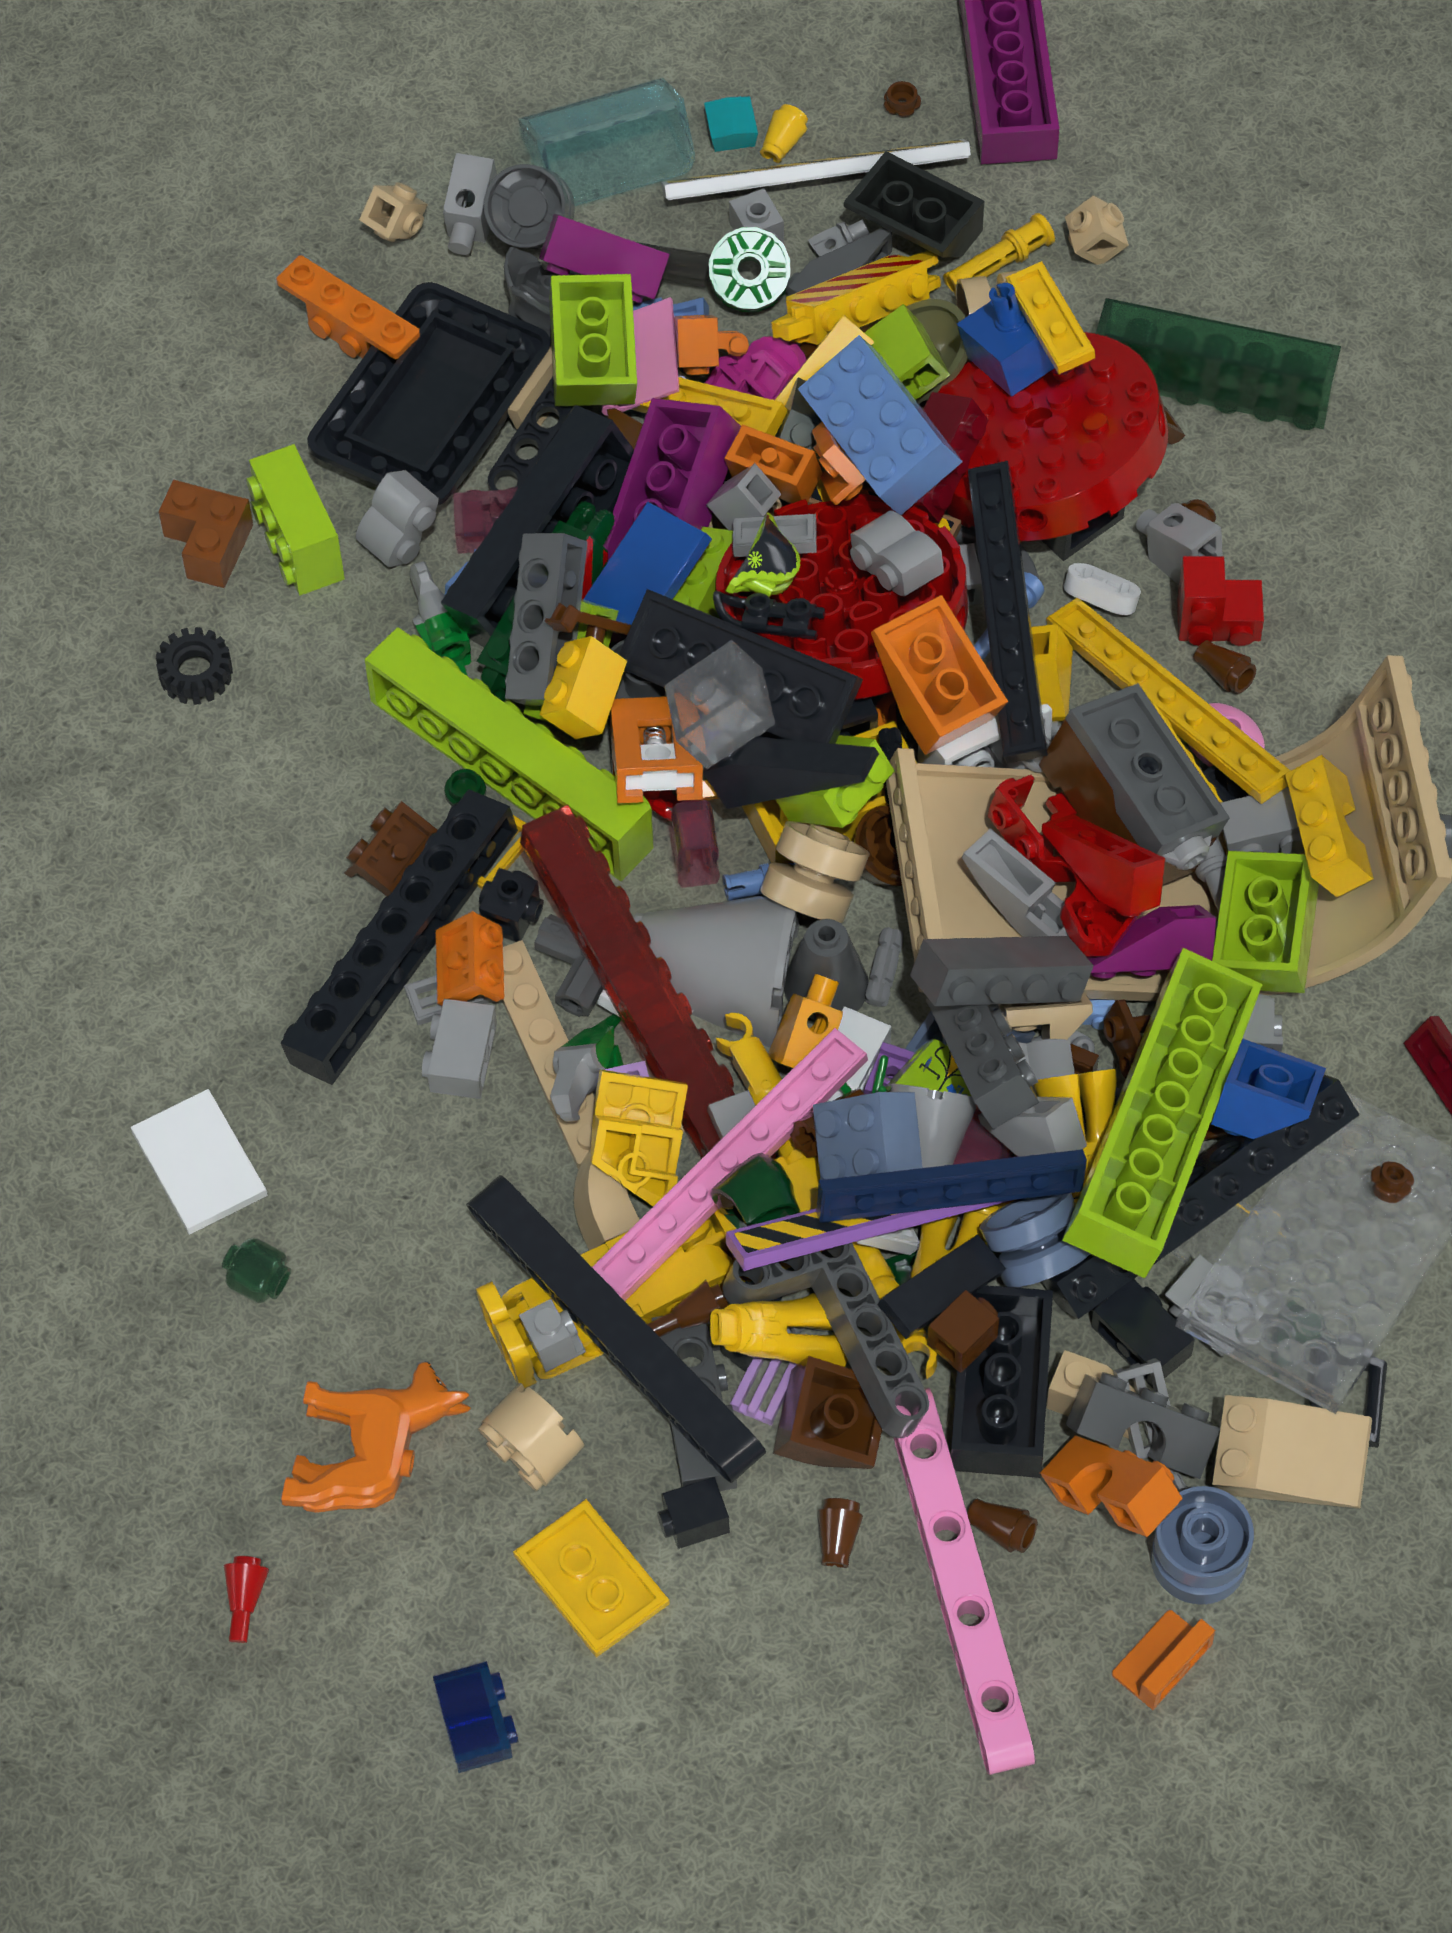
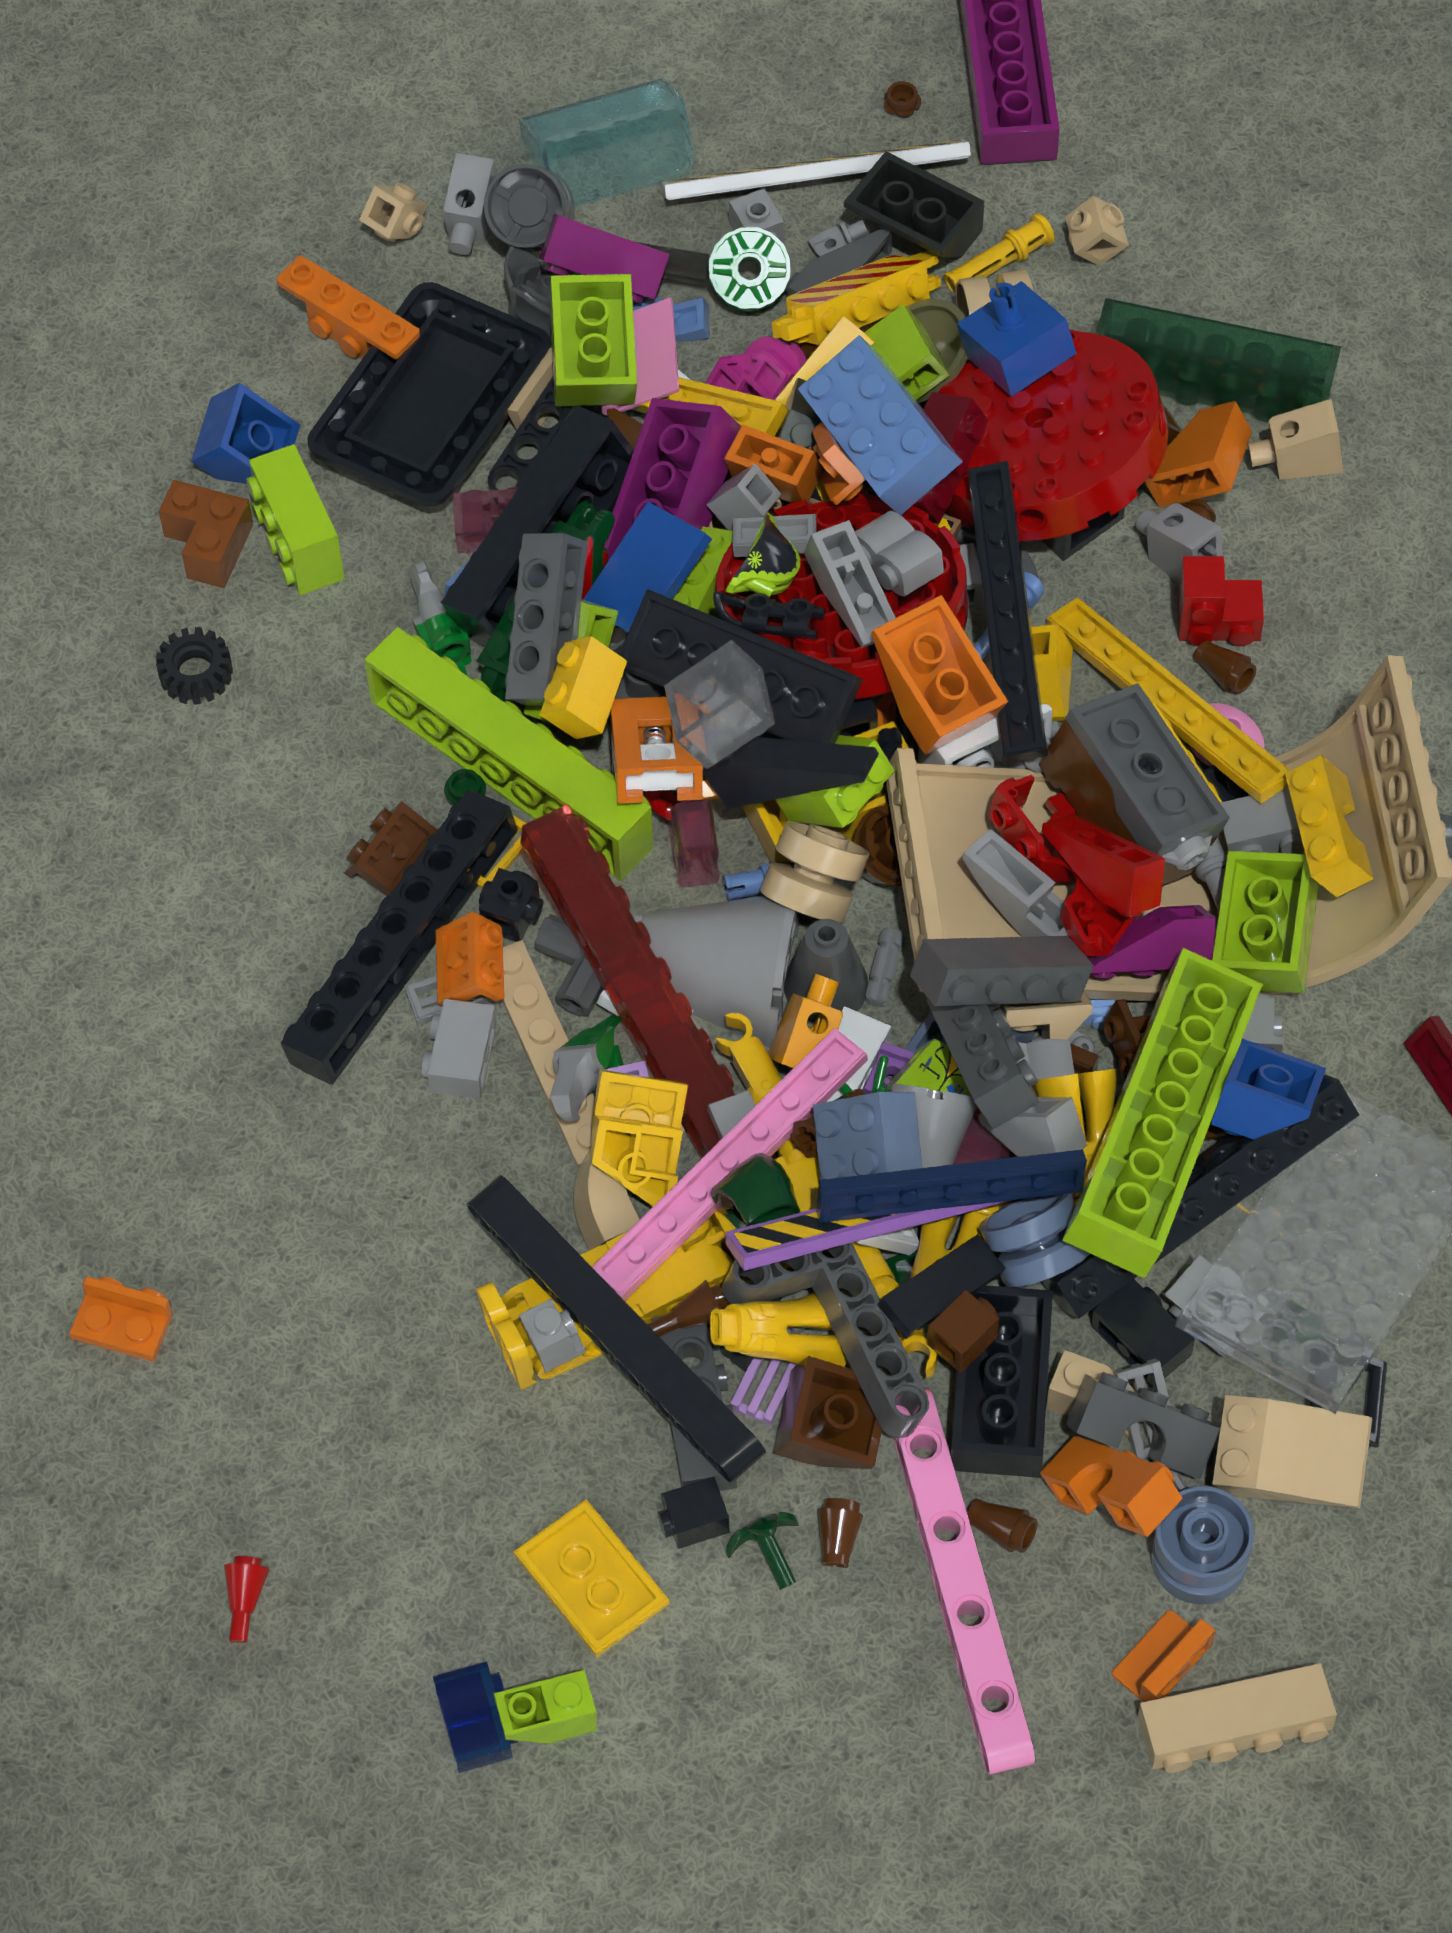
white tile [131,1089,268,1235] -> none
clear green head [222,1237,291,1303] -> none
orange animal [281,1361,471,1513] -> none
light grey brick [356,470,438,567] -> none
tan brick [478,1383,584,1491] -> none
reddish brown piece [544,603,631,644] -> none
orange brick [674,315,749,375] -> none
teal piece [704,96,758,152] -> none
yellow cone [760,104,808,163] -> none
yellow tile [1005,261,1095,374] -> none
white beam [1063,563,1141,615] -> none
reddish brown plate [1370,1161,1414,1203] -> none
none -> orange bracket [69,1276,173,1362]
none -> blue slope [191,383,300,484]
none -> lime slope [494,1670,597,1744]
none -> dark green plant [726,1512,799,1590]
none -> light grey slope [804,520,896,648]
none -> tan brick [1137,1663,1337,1773]
none -> orange slope [1144,401,1252,507]
none -> tan torso [1248,399,1343,480]

